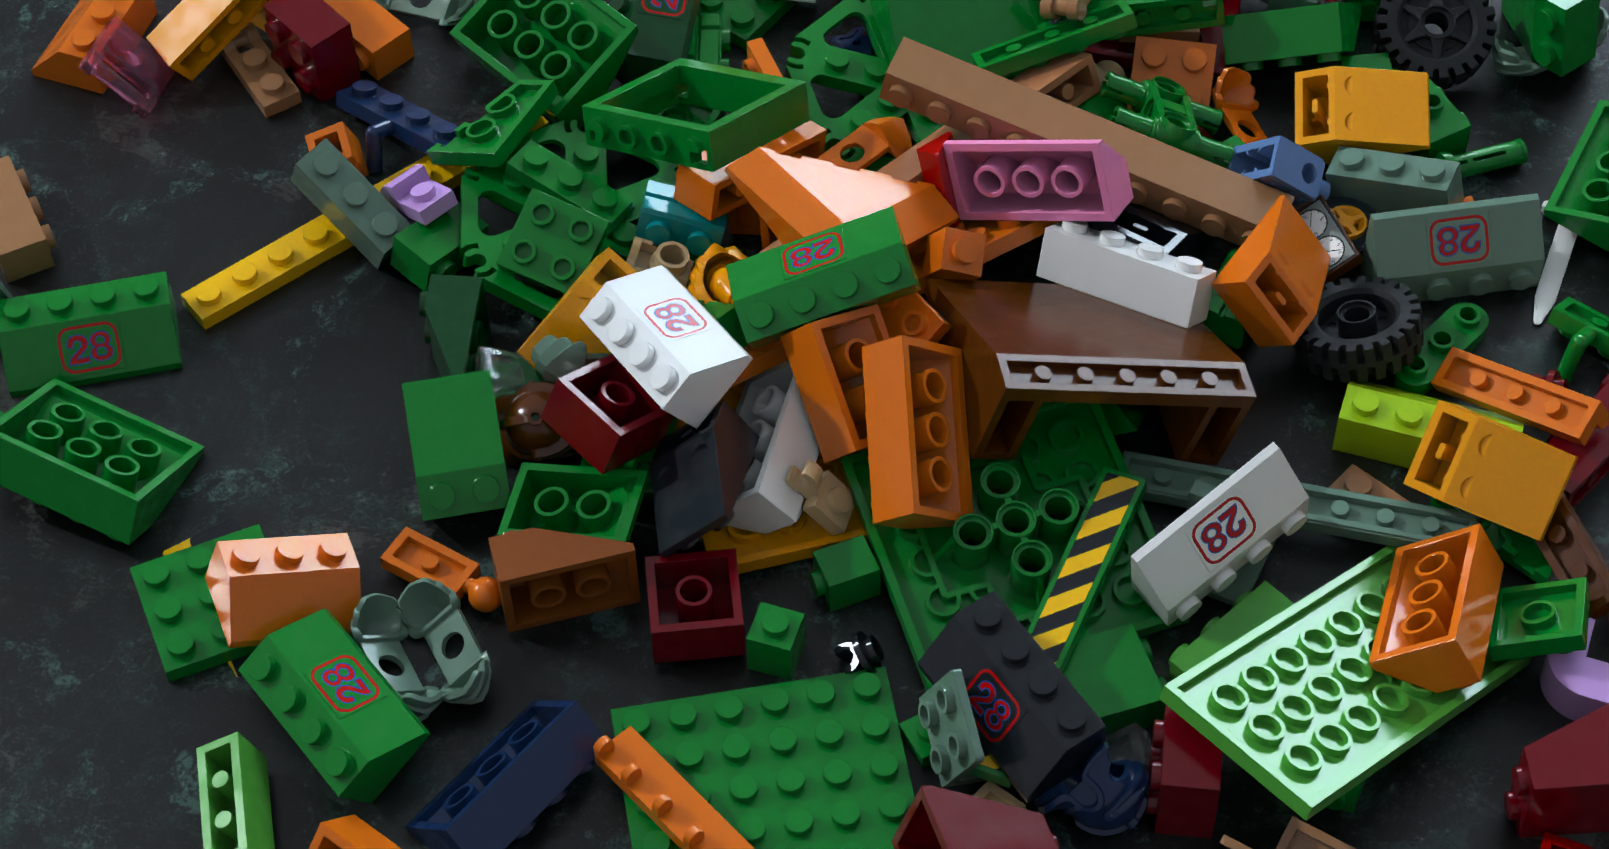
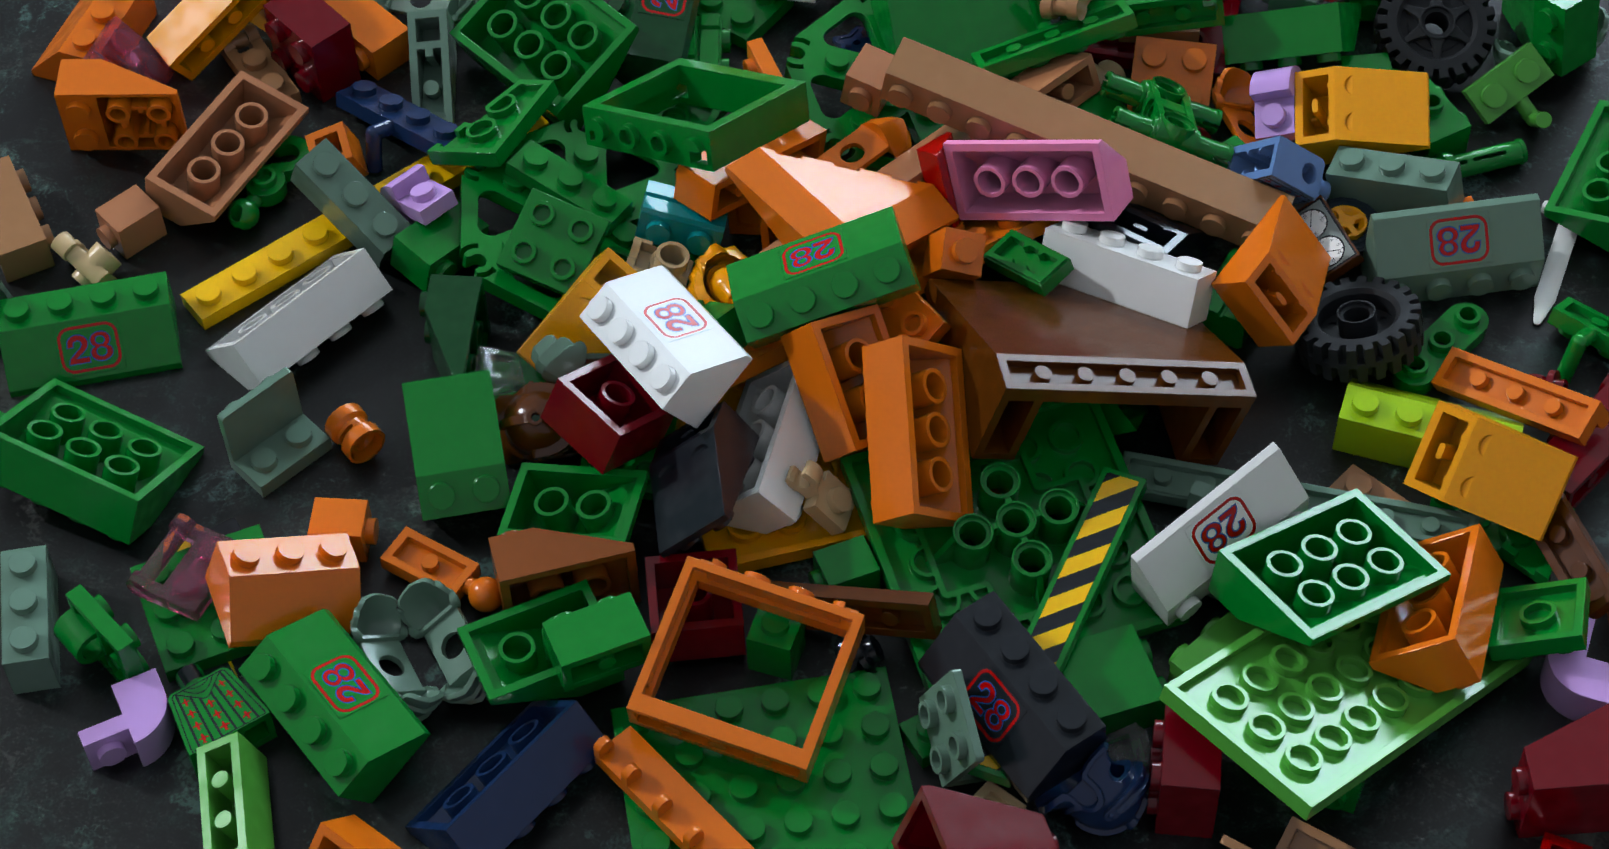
none -> sand green brick [0,545,61,694]
none -> tan plate [51,231,122,285]
none -> green plate [53,584,150,682]
none -> orange slope [54,59,188,151]
none -> lavender brick [78,668,175,771]
none -> nougat brick [95,184,167,260]
none -> clear pink plate [126,513,235,621]
none -> nougat slope [145,70,309,226]
none -> green torso [168,664,278,778]
none -> white slope [205,248,393,390]
none -> sand green bracket [217,367,332,498]
none -> green piece [227,135,309,230]
none -> orange brick [307,497,379,562]
none -> orange wheel [325,403,385,464]
none -> sand green slope [407,8,457,123]
none -> green slope [457,579,625,705]
none -> green brick [542,592,652,692]
none -> orange window [626,556,865,784]
none -> reddish brown plate [771,581,942,640]
none -> nougat brick [840,43,894,118]
none -> green plate [984,229,1074,297]
none -> green slope [1208,488,1451,647]
none -> lavender brick [1249,65,1302,141]
none -> bright green plate [1461,42,1554,128]

